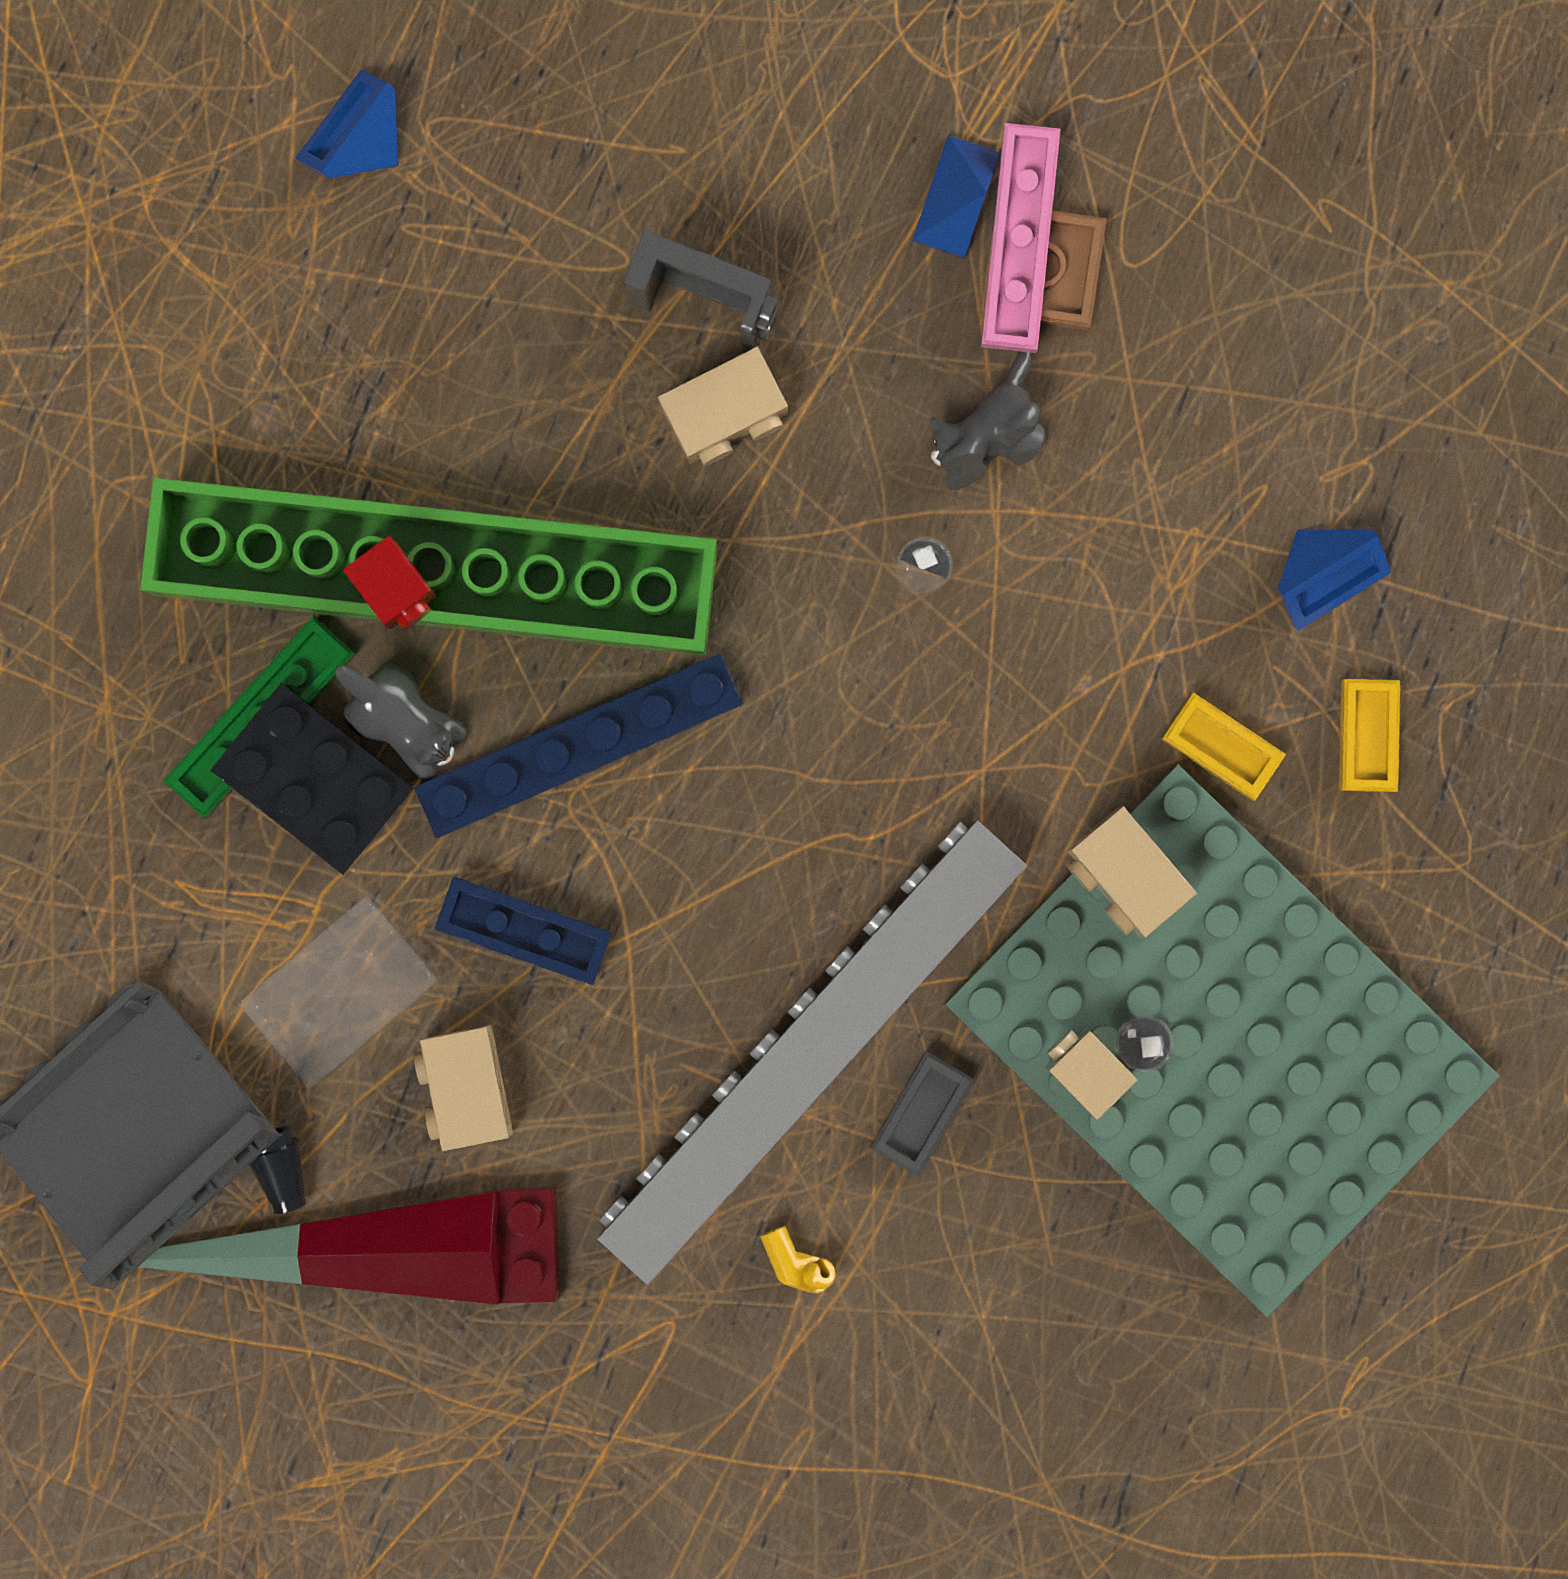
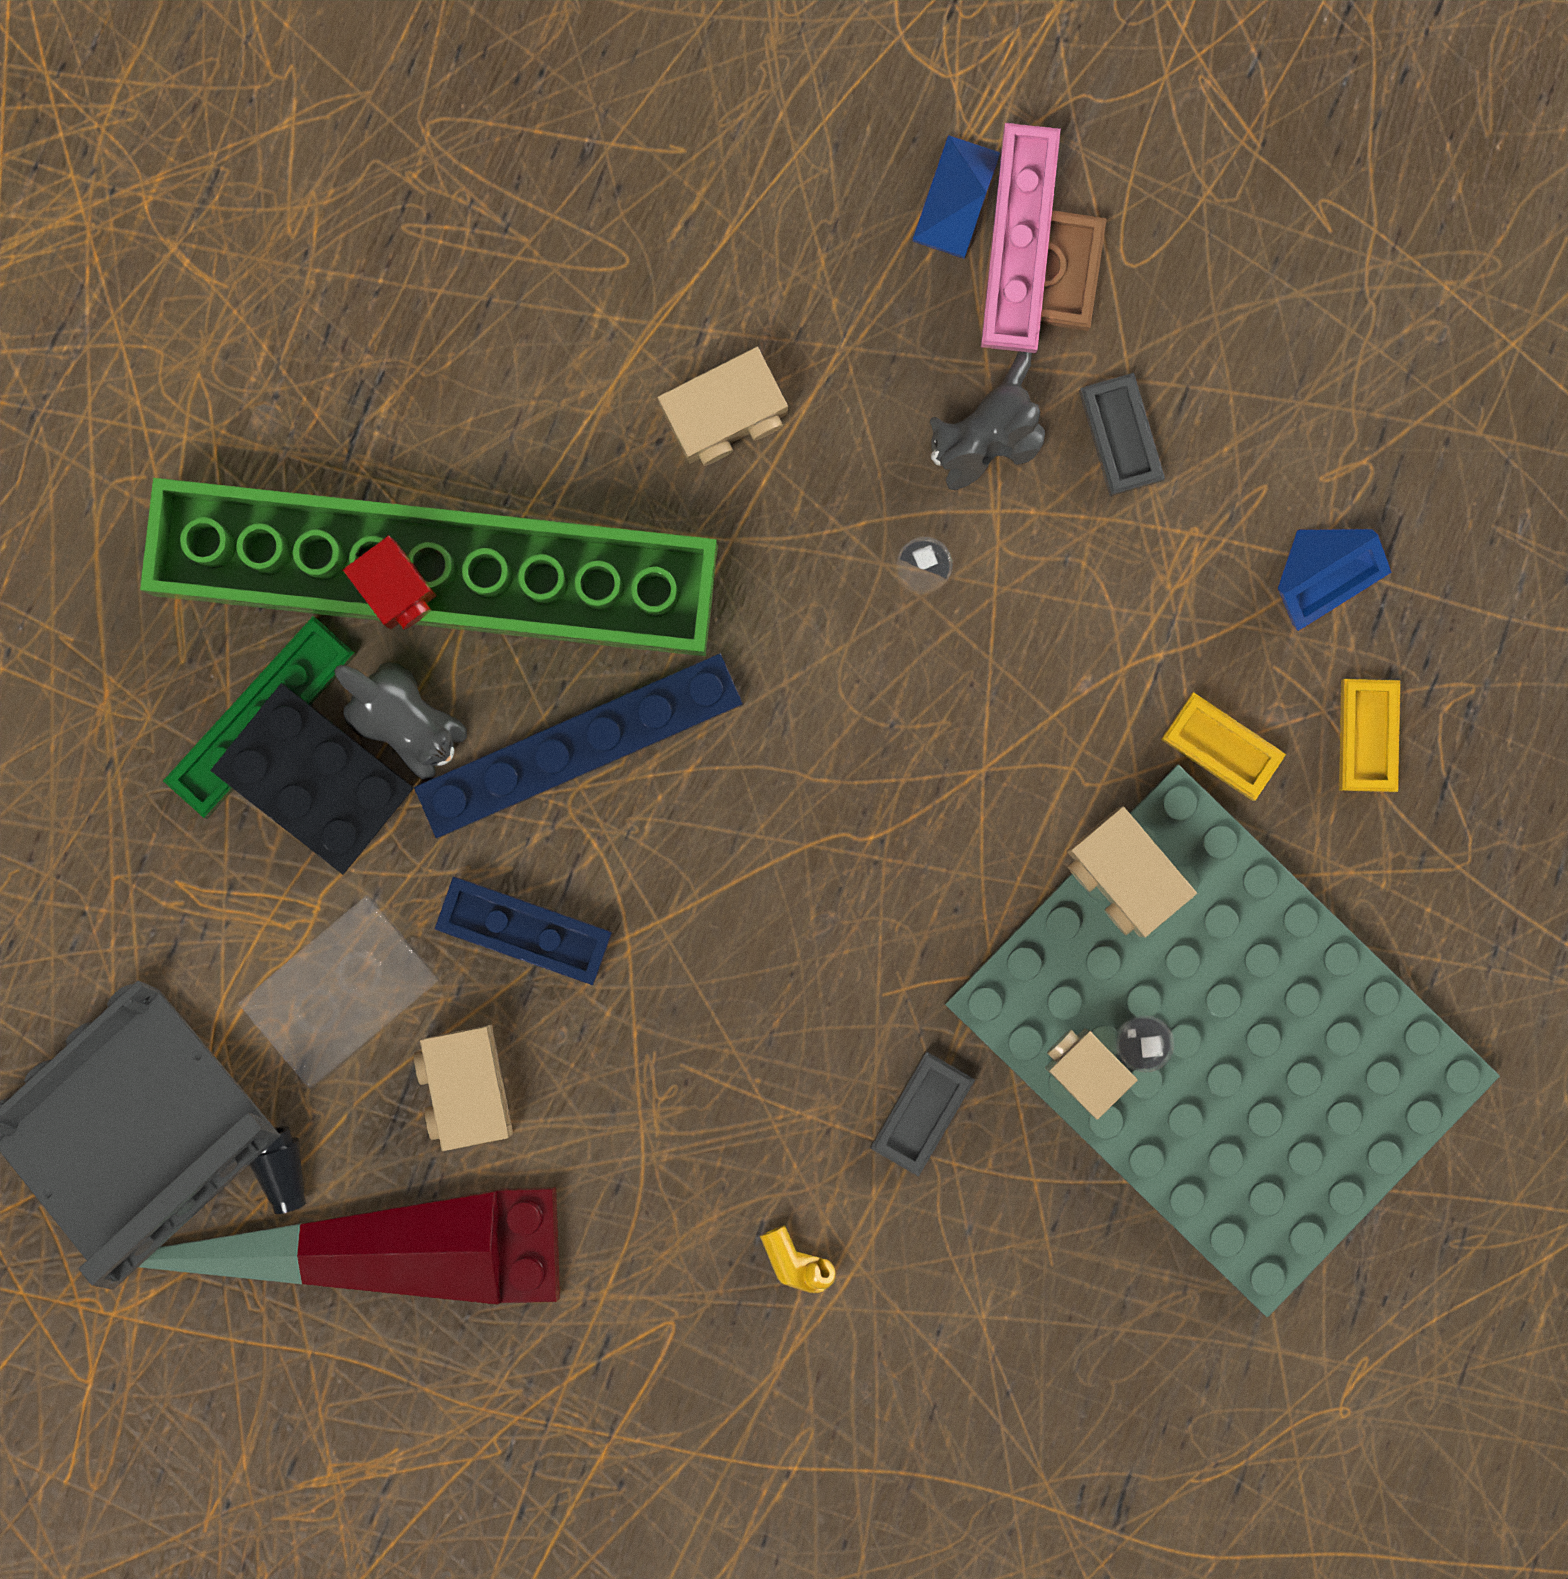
blue slope [296,70,398,178] -> none
light grey brick [597,820,1028,1285] -> none
dark grey panel [623,230,778,350] -> none
none -> dark grey tile [1079,373,1165,497]

